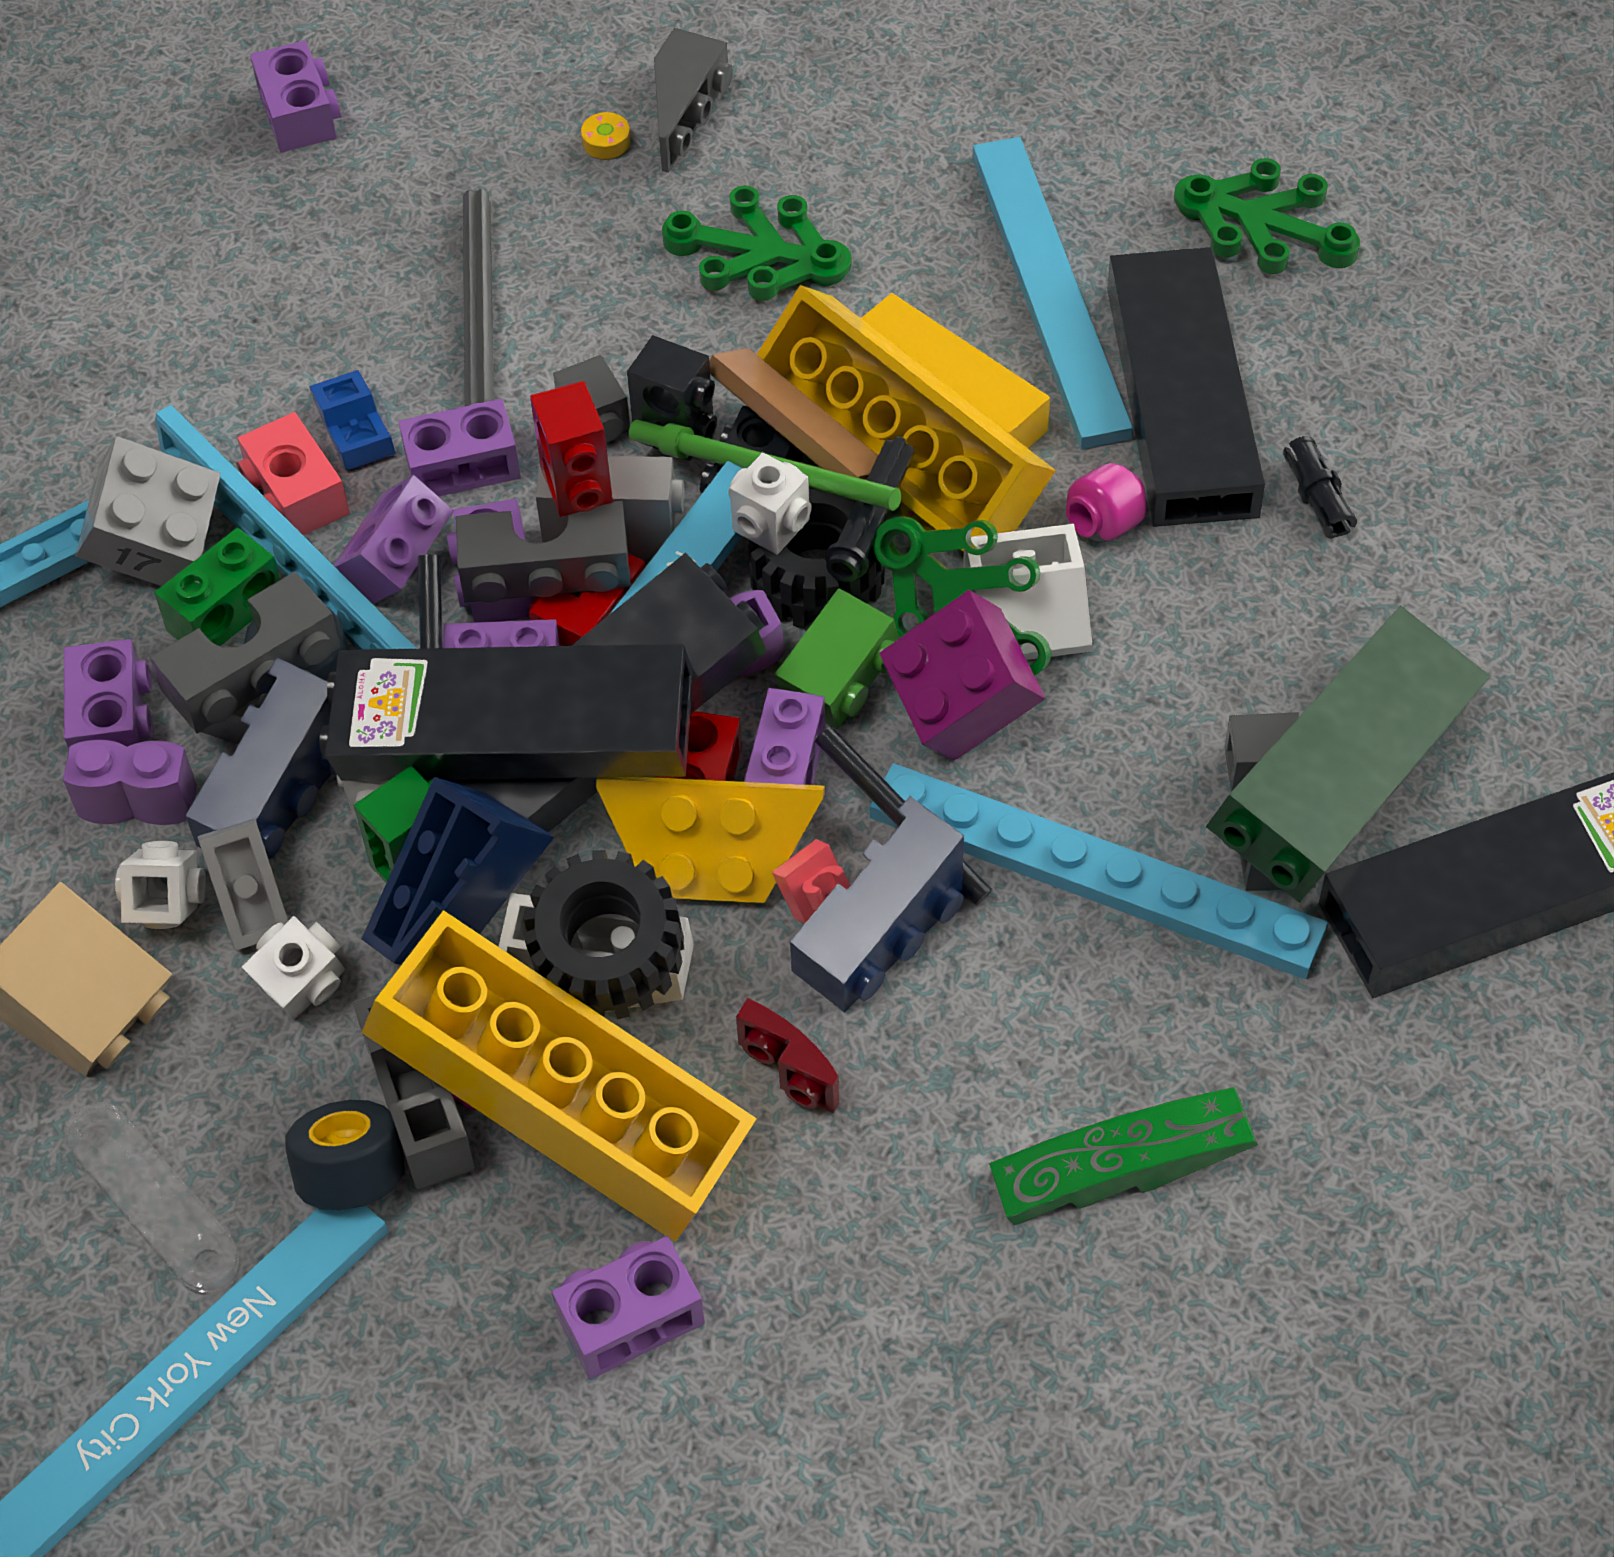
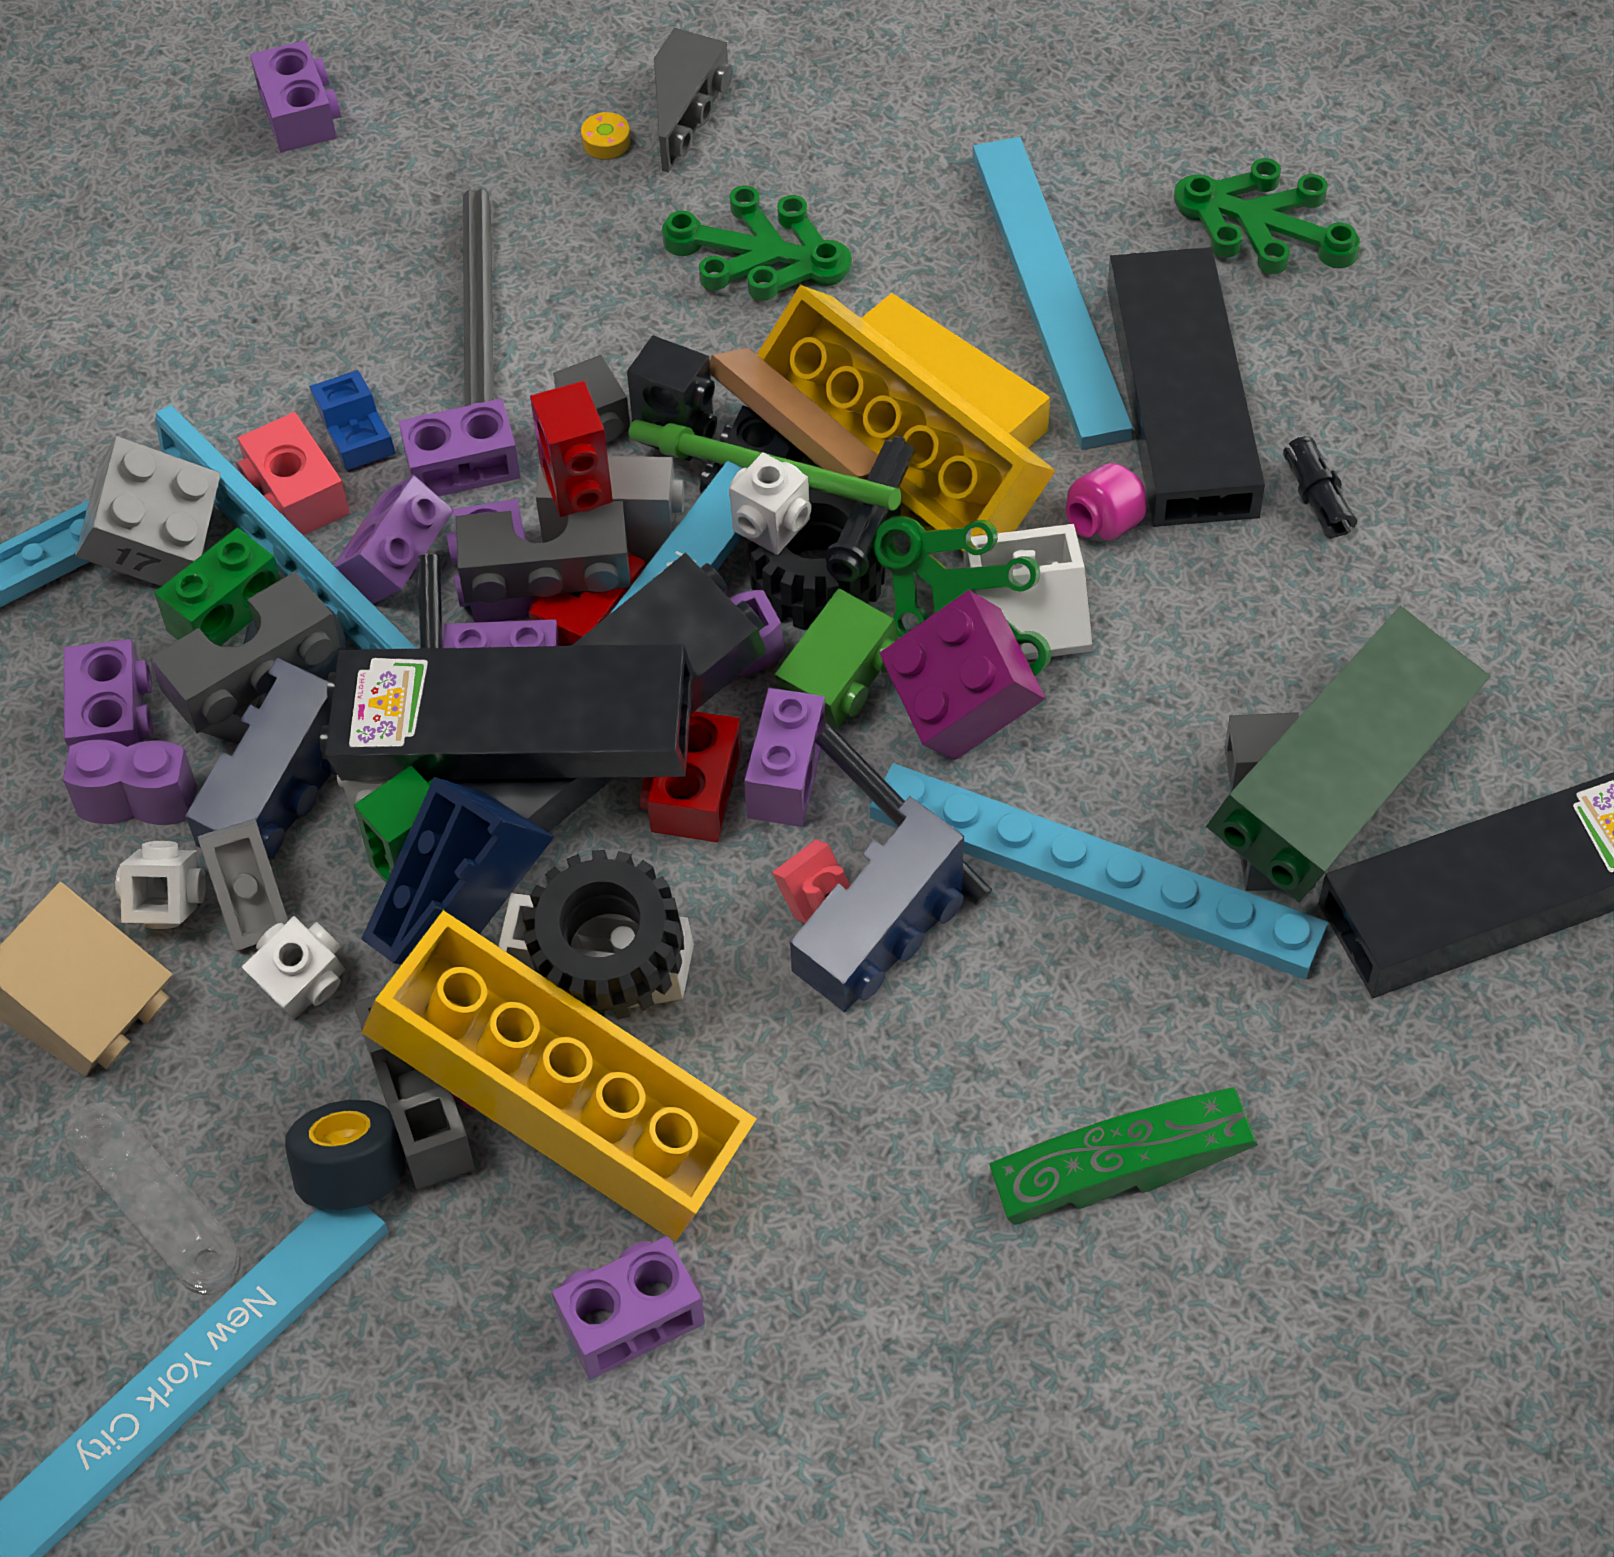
yellow wing [596,777,825,903] -> none
dark red slope [736,997,839,1113] -> none

